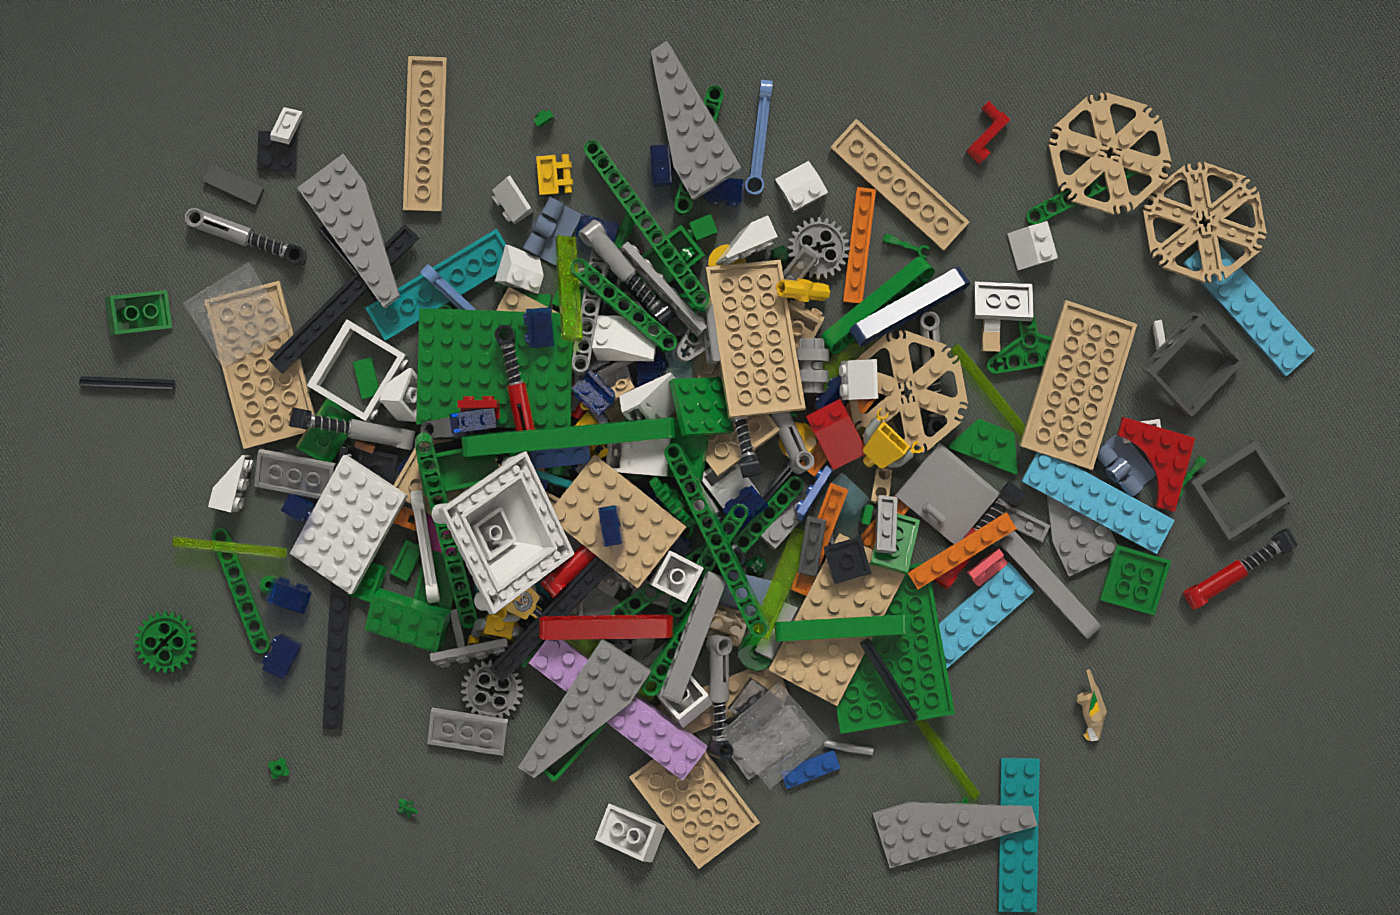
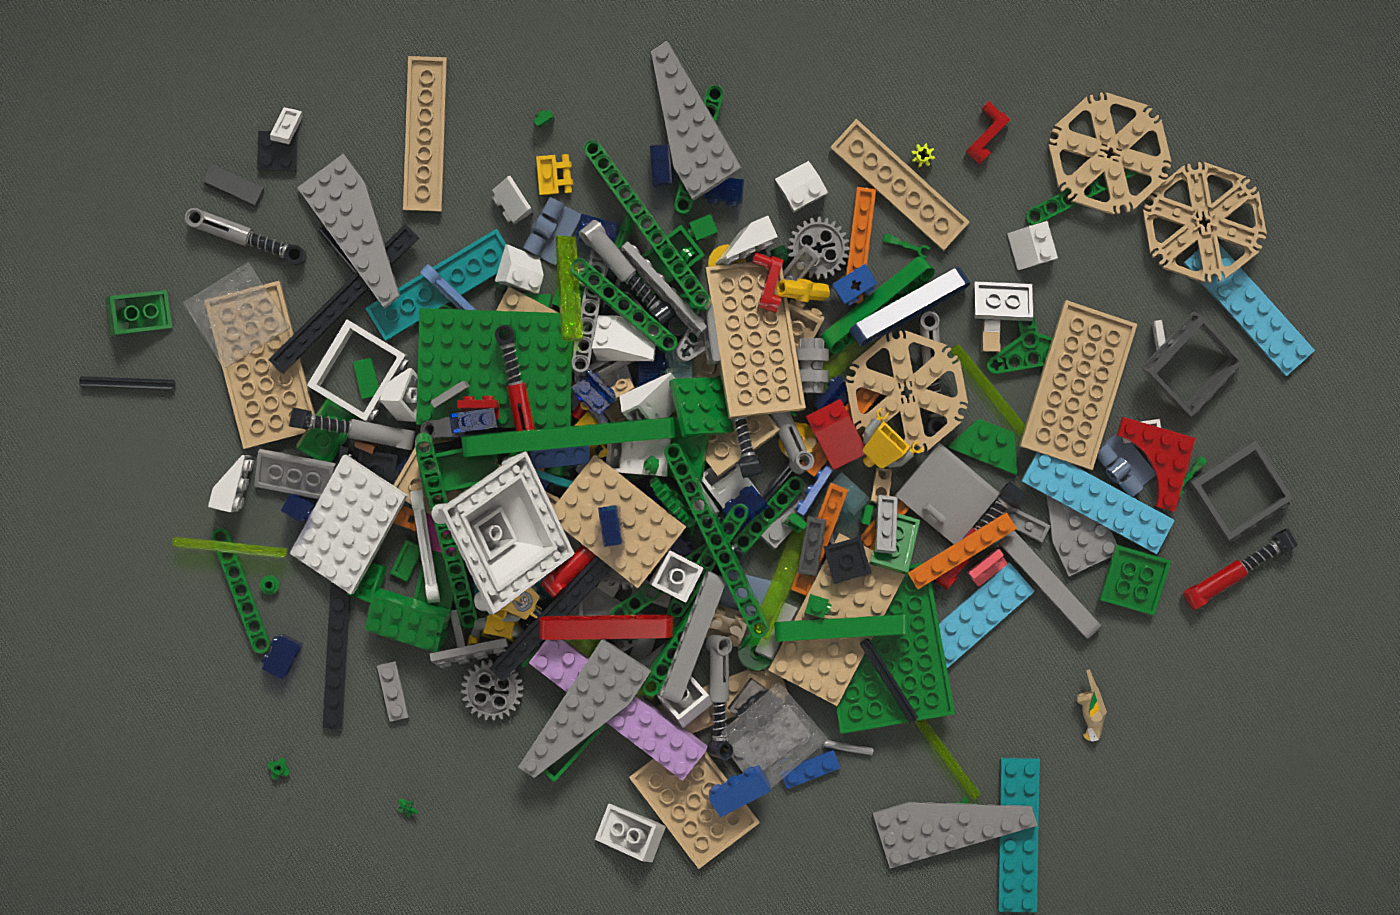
green gear [134,610,198,673] -> none
clear blue brick [265,576,312,614] -> none
light grey plate [427,708,508,756] -> none
clear blue bracket [523,307,555,348] -> none
medium blue piece [745,79,773,195] -> none
dark green plate [747,555,767,575] -> none
white slope [839,359,878,400] -> none
none -> light grey plate [377,661,409,722]
none -> light grey tile [431,381,470,408]
none -> green plate [643,455,659,475]
none -> blue brick [709,765,771,817]
none -> red beam [751,251,783,313]
none -> green plate [783,513,808,533]
none -> green brick [805,594,832,618]
none -> blue brick [831,264,877,306]
none -> neon yellow gear [911,143,935,168]

